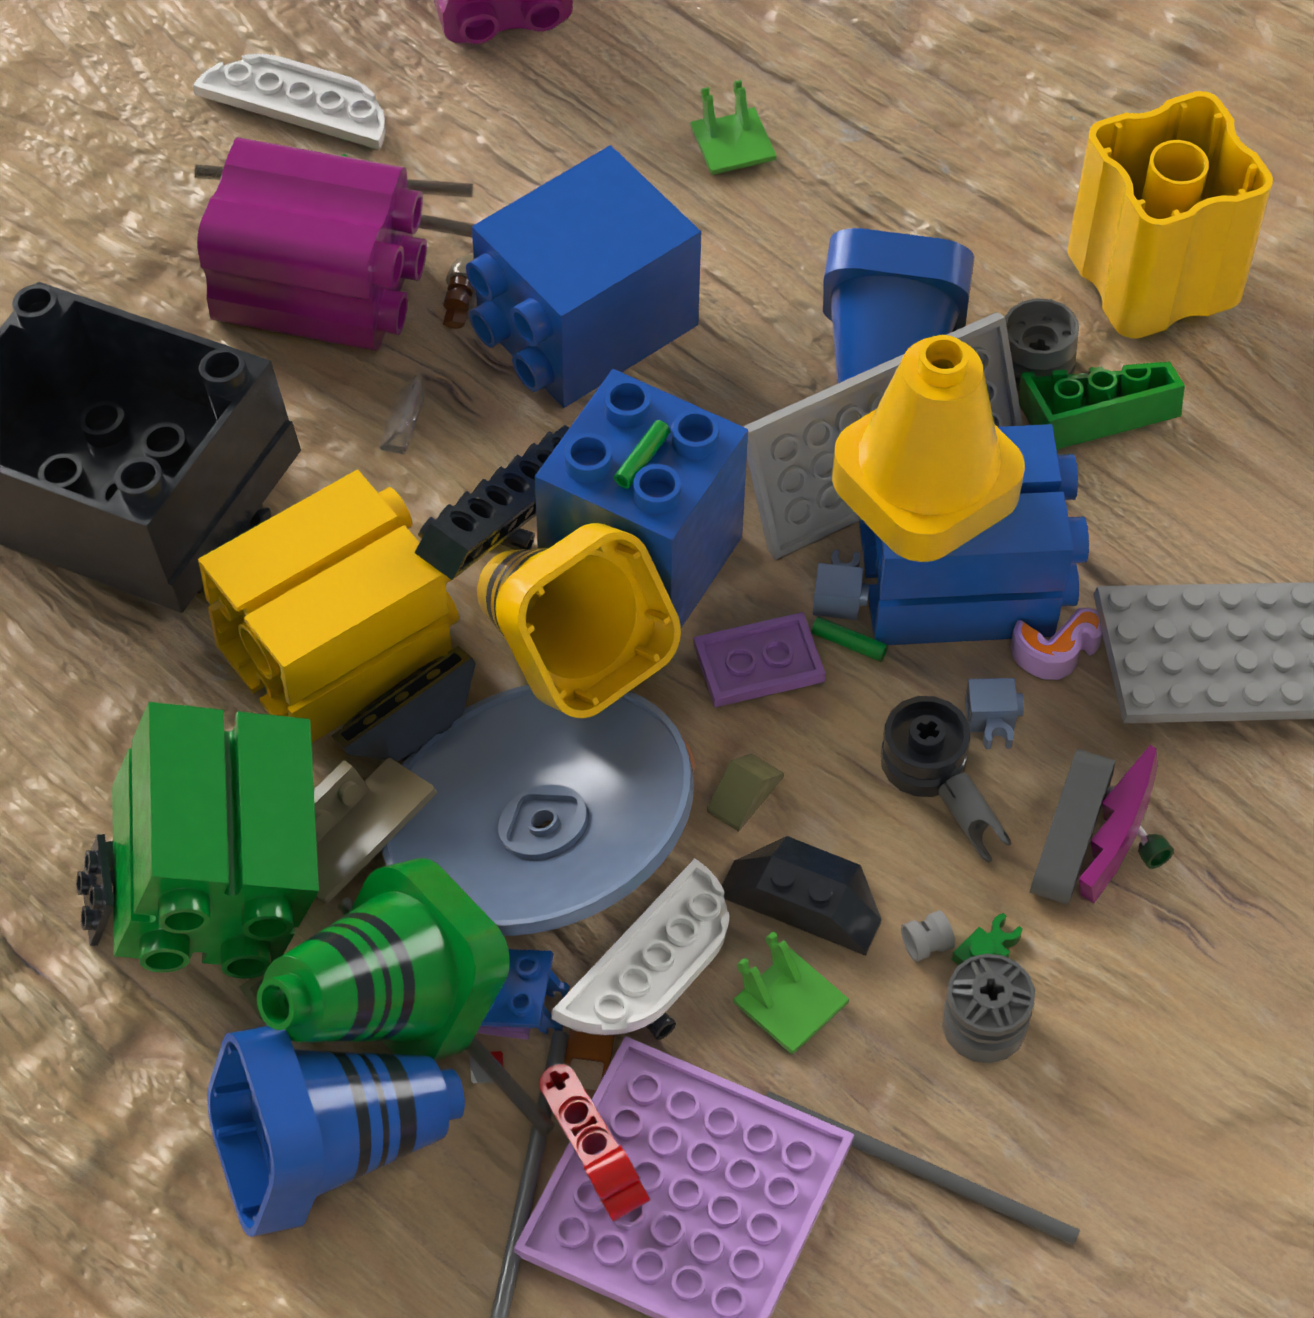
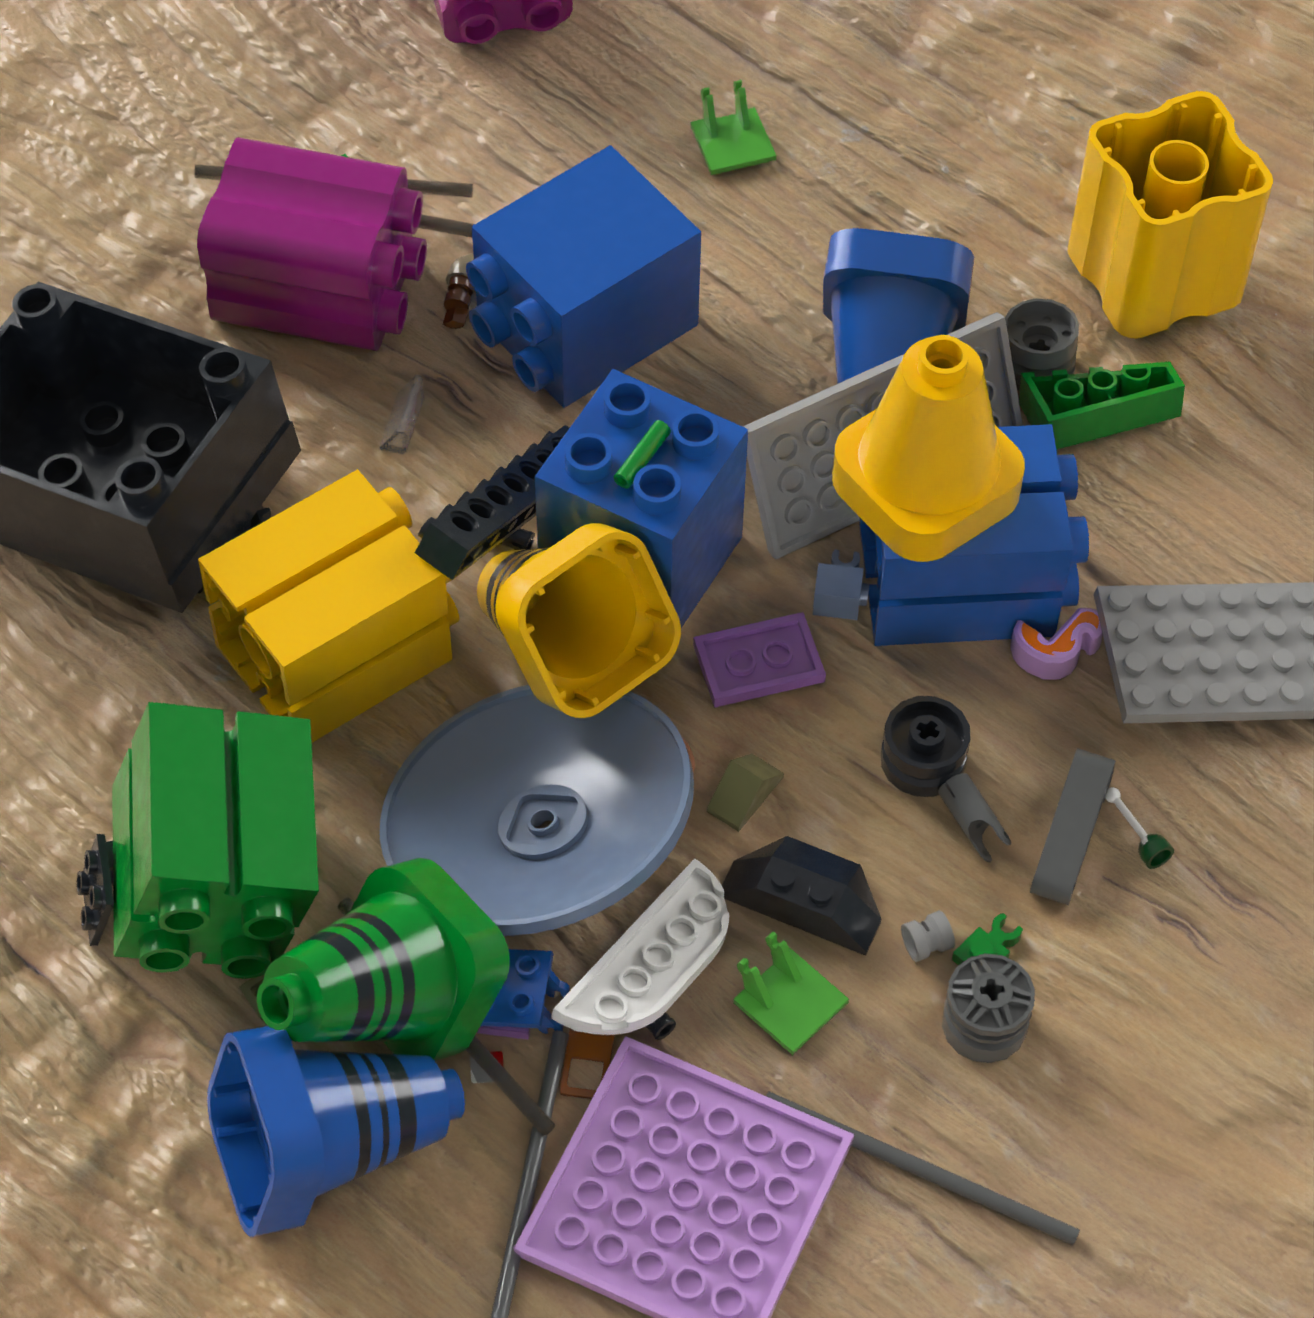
white plate [193,54,385,150] -> none
dark tan bracket [314,758,437,904] -> none
black wedge [331,646,476,761] -> none
red piece [539,1064,650,1222] -> none
green piece [811,616,888,662] -> none
sand blue brick [965,678,1024,749] -> none
magenta slope [1079,745,1158,903] -> none

